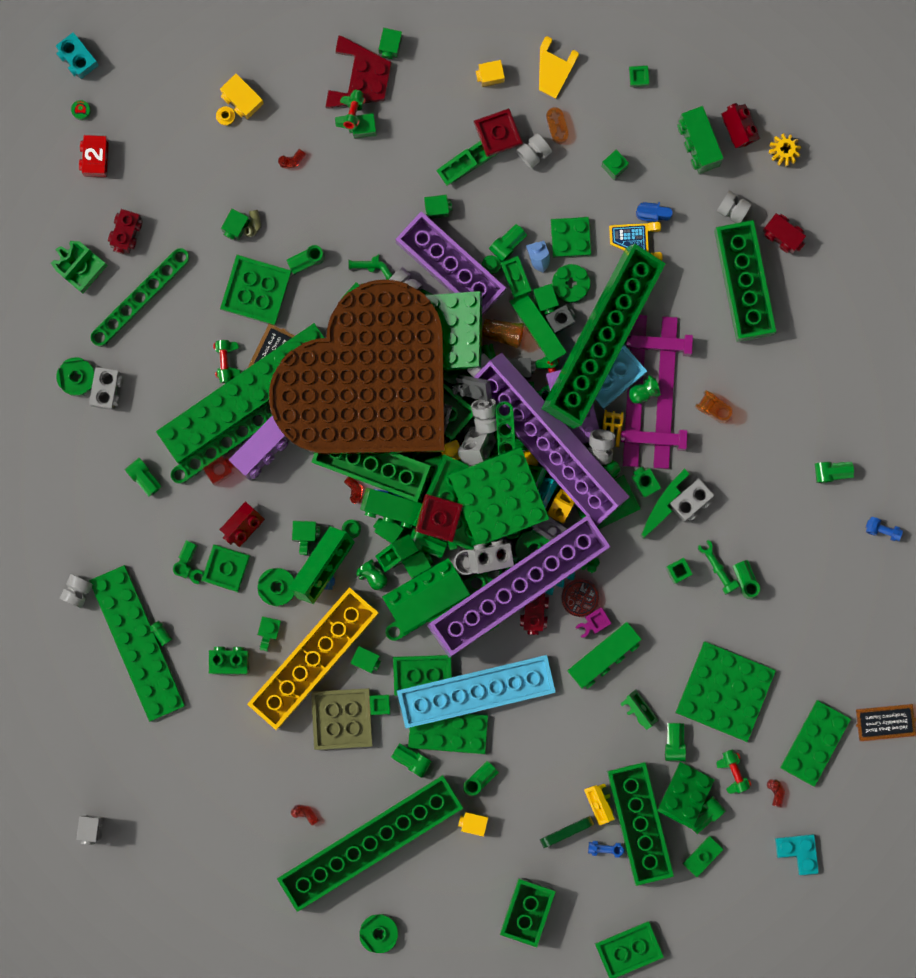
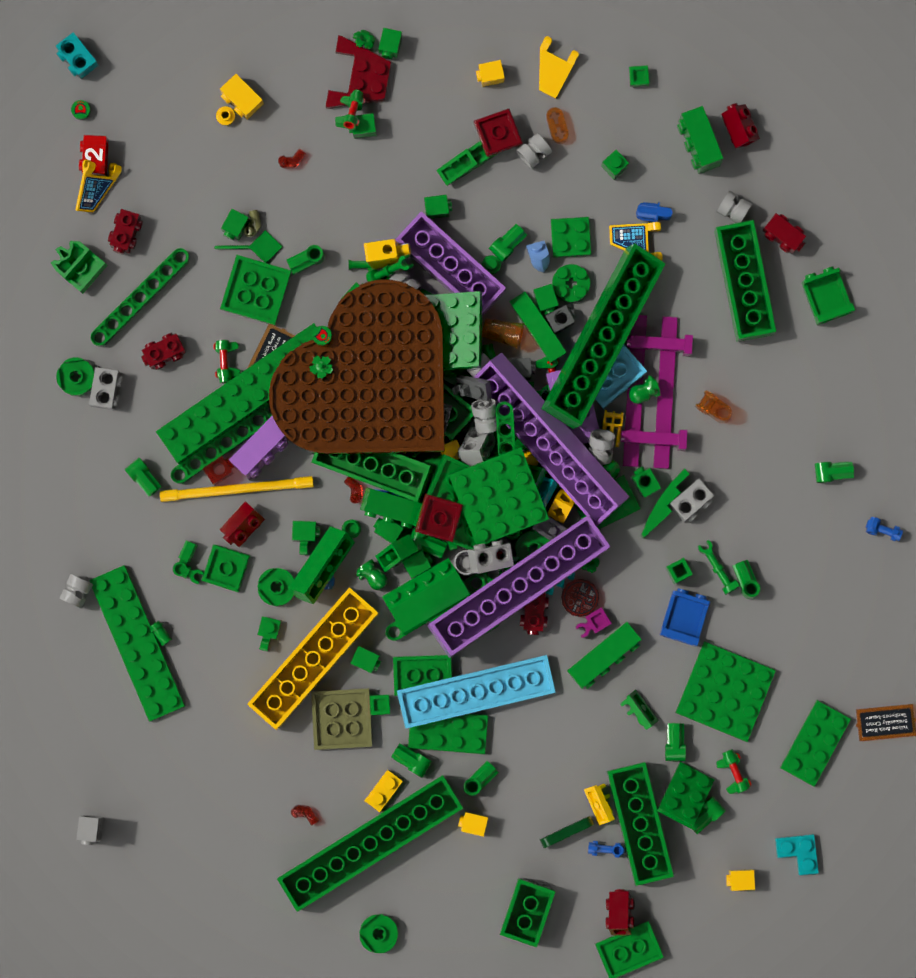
green brick [209,647,249,674] -> none
green plate [500,256,532,299] -> none
green plate [682,836,724,877] -> none
clear red arm [767,779,785,808] -> none
yellow gear [769,134,801,166] -> none
none -> flag [75,160,122,213]
none -> dark red brick [141,333,186,370]
none -> yellow piece [160,476,314,502]
none -> green piece [214,230,282,263]
none -> green plant [309,356,333,379]
none -> green tile [312,326,332,346]
none -> green plant [353,30,375,49]
none -> yellow torso [364,239,411,269]
none -> yellow plate [364,770,403,812]
none -> green piece [366,254,414,282]
none -> dark red brick [606,889,635,935]
none -> blue panel [659,588,710,647]
none -> yellow brick [726,869,755,891]
none -> green panel [801,266,855,325]

